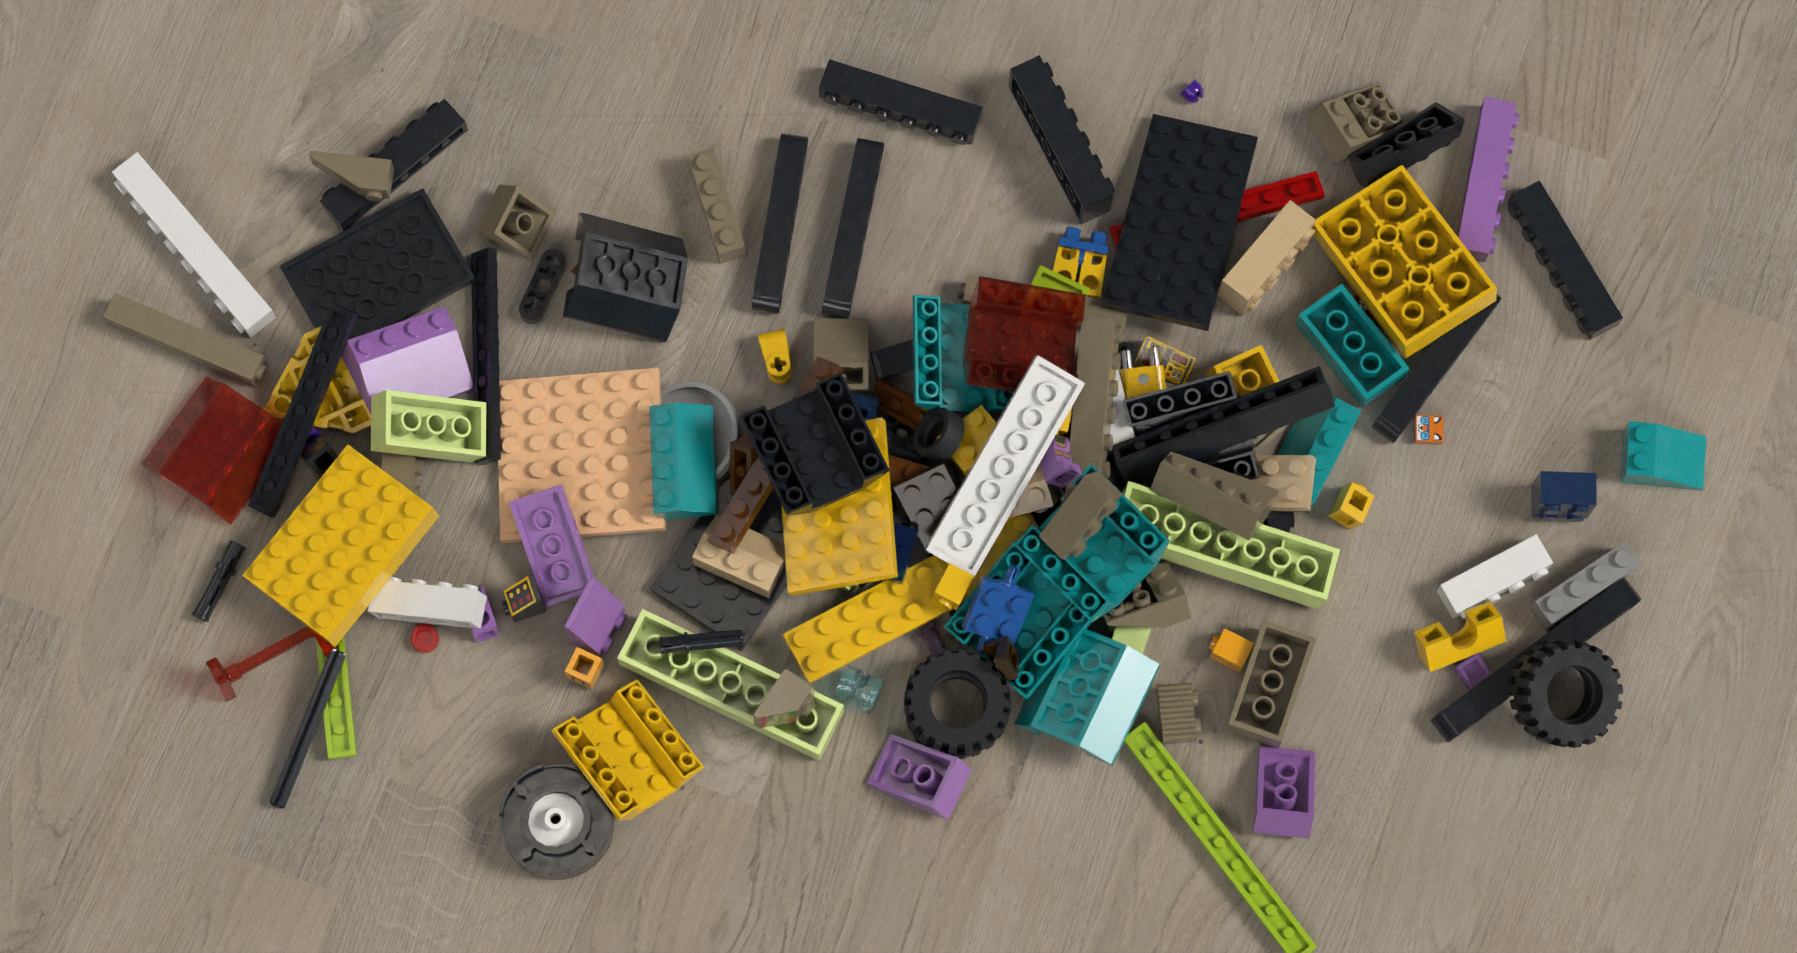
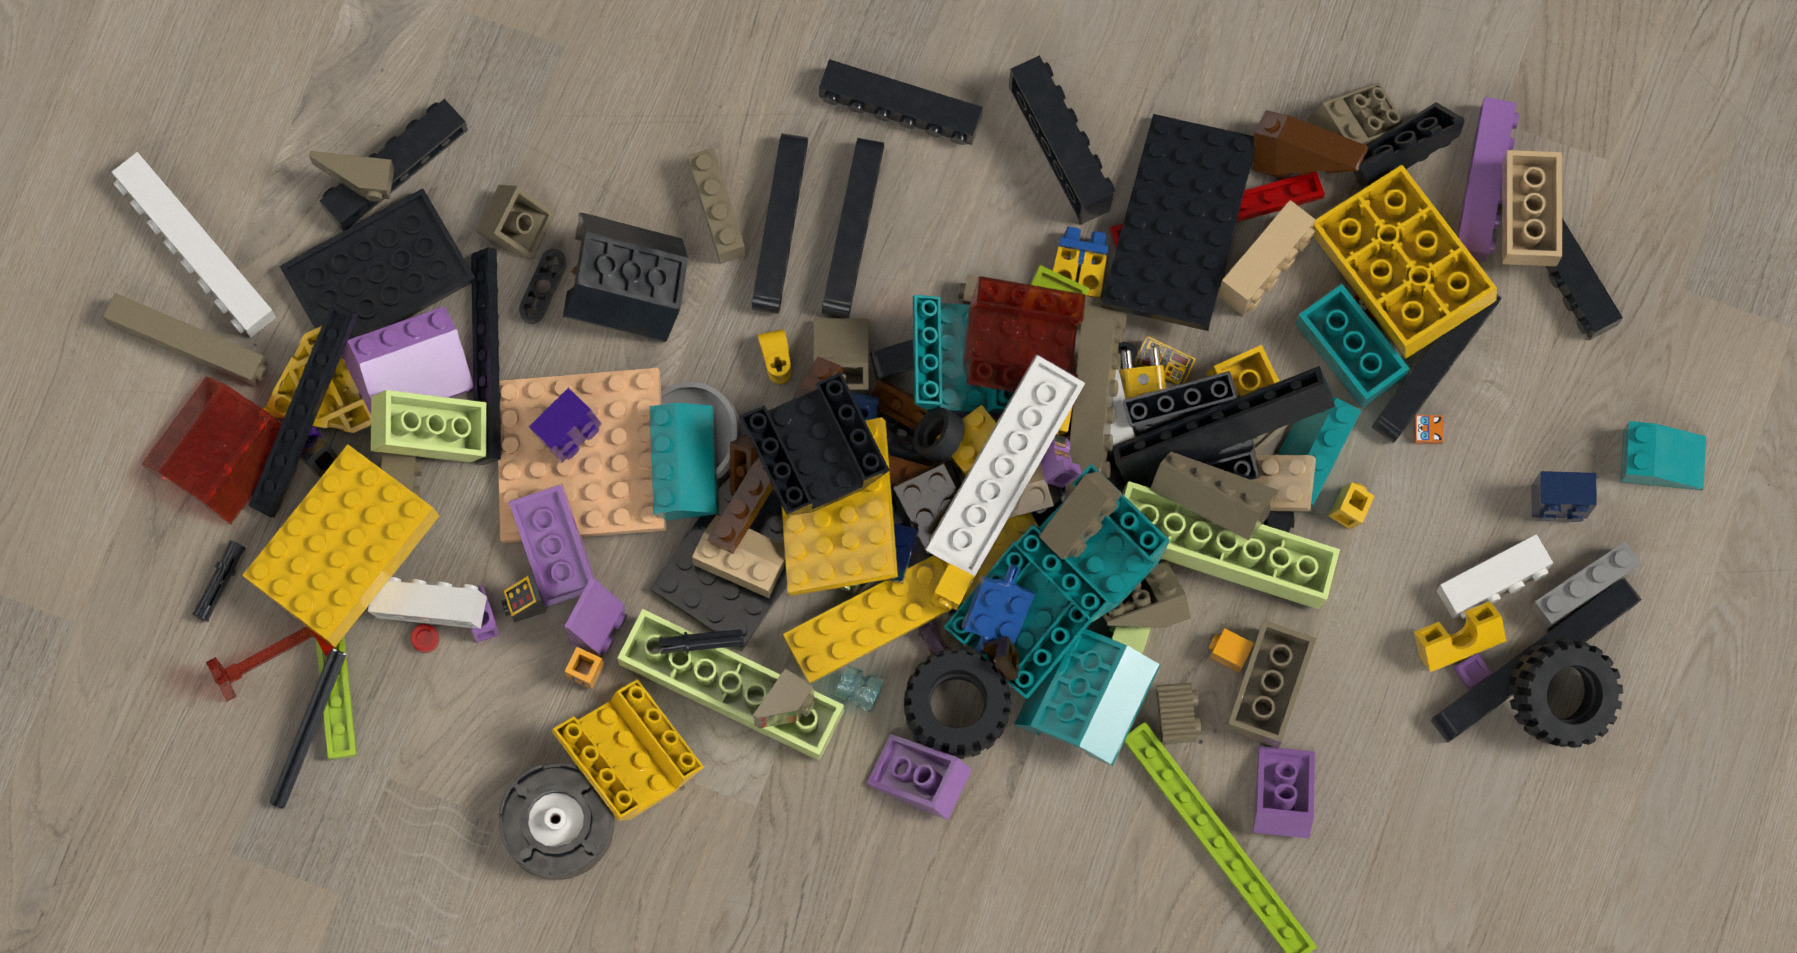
dark purple hinge [1180,79,1204,103] -> none
none -> dark purple brick [529,387,602,463]
none -> reddish brown wedge [1253,110,1368,177]
none -> tan brick [1502,150,1562,266]

